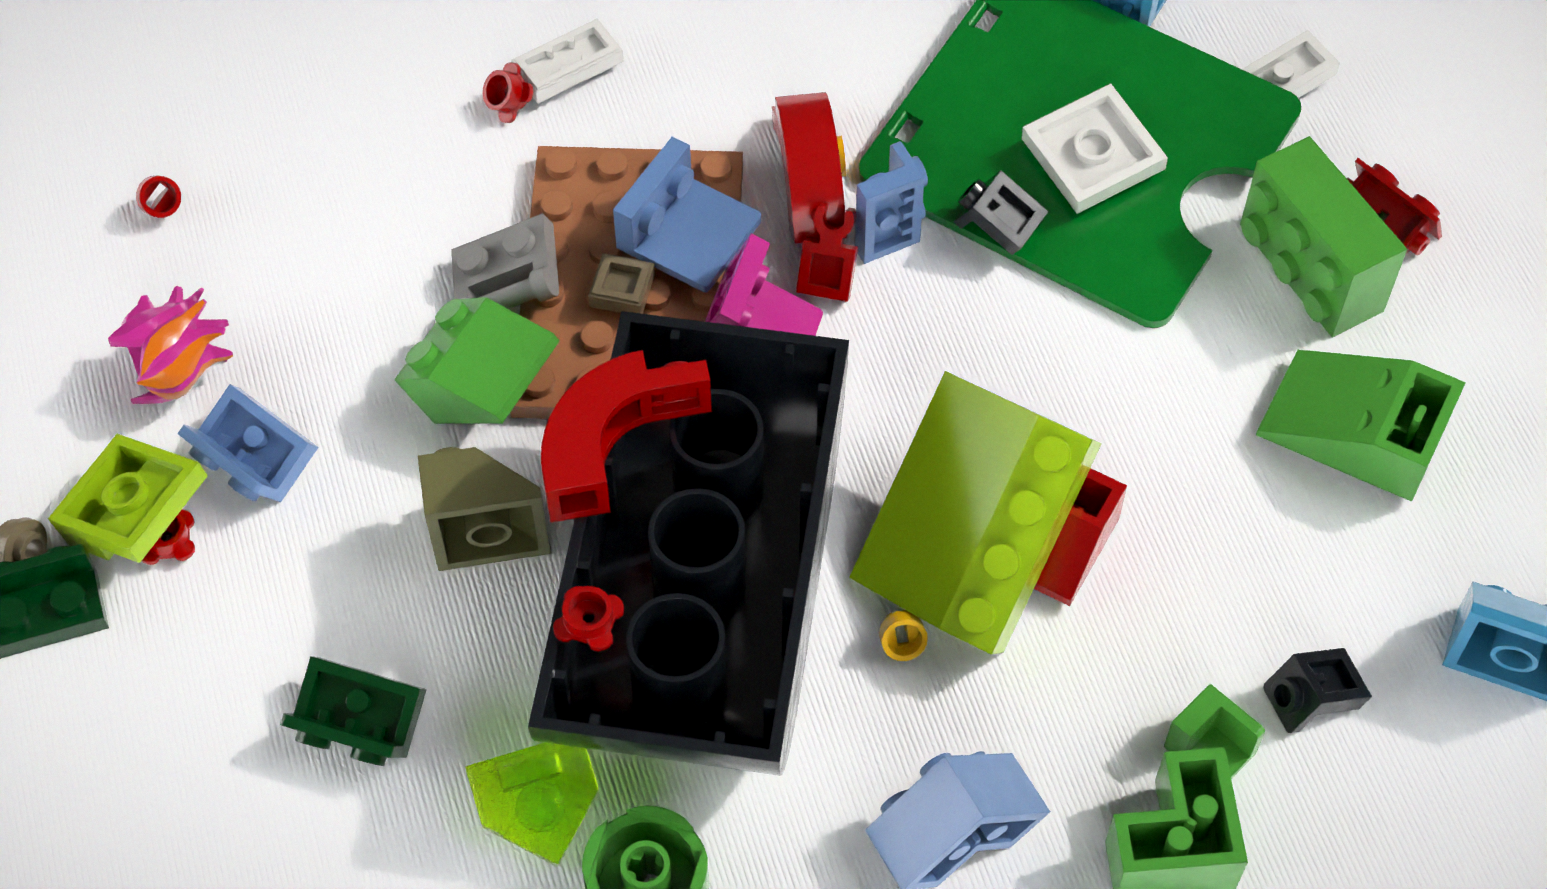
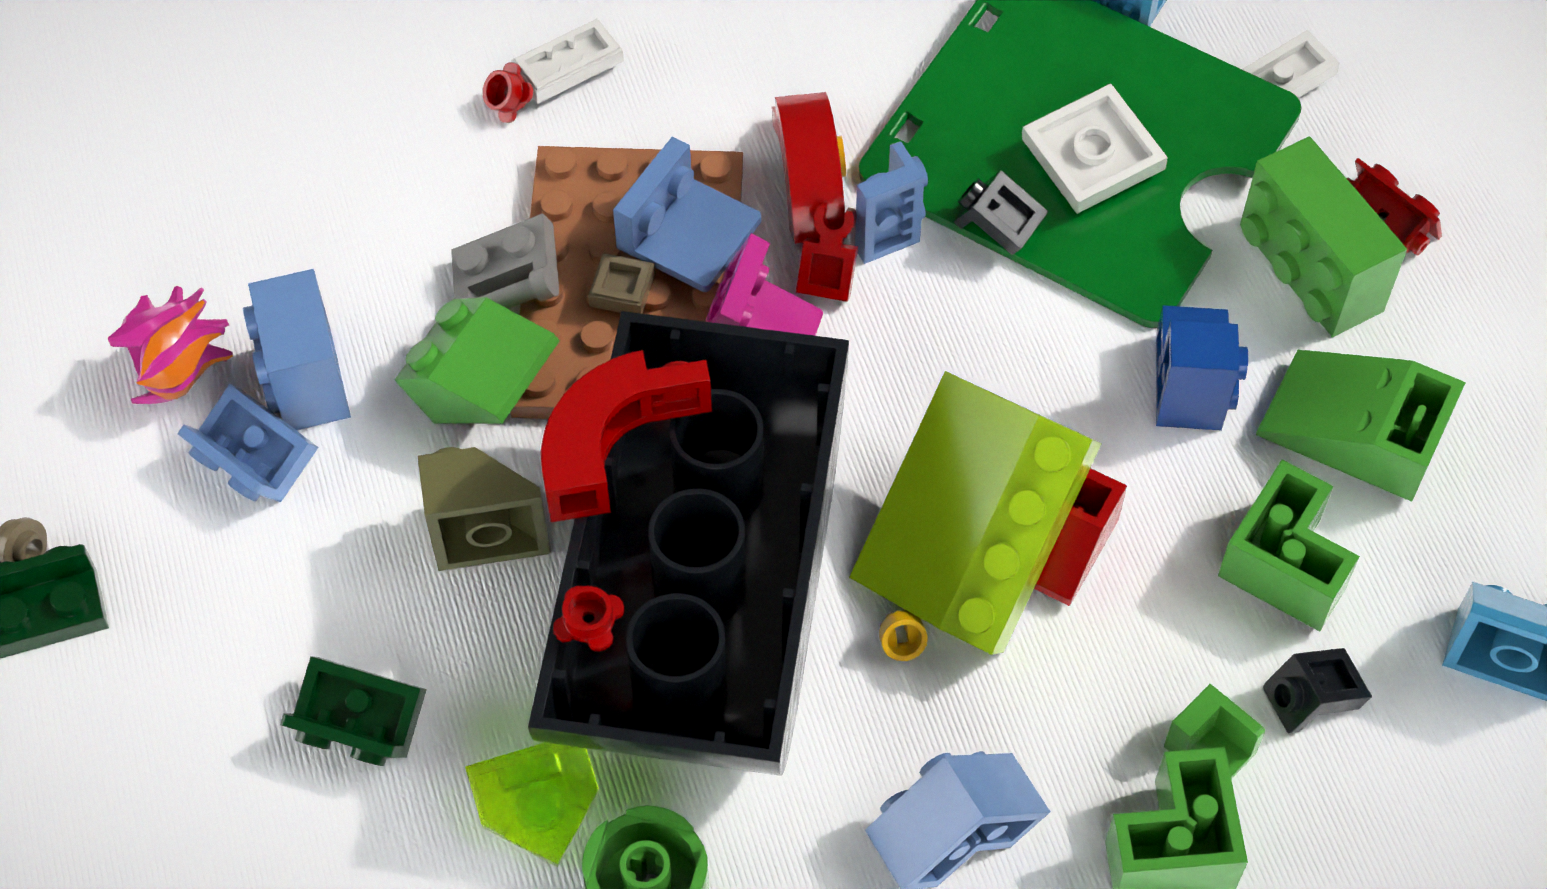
lime plate [48,433,208,563] -> none
red hinge [136,175,181,218] -> none
red plate [142,510,195,565] -> none
none -> medium blue brick [243,268,351,430]
none -> blue brick [1156,305,1248,431]
none -> bright green brick [1218,459,1360,632]

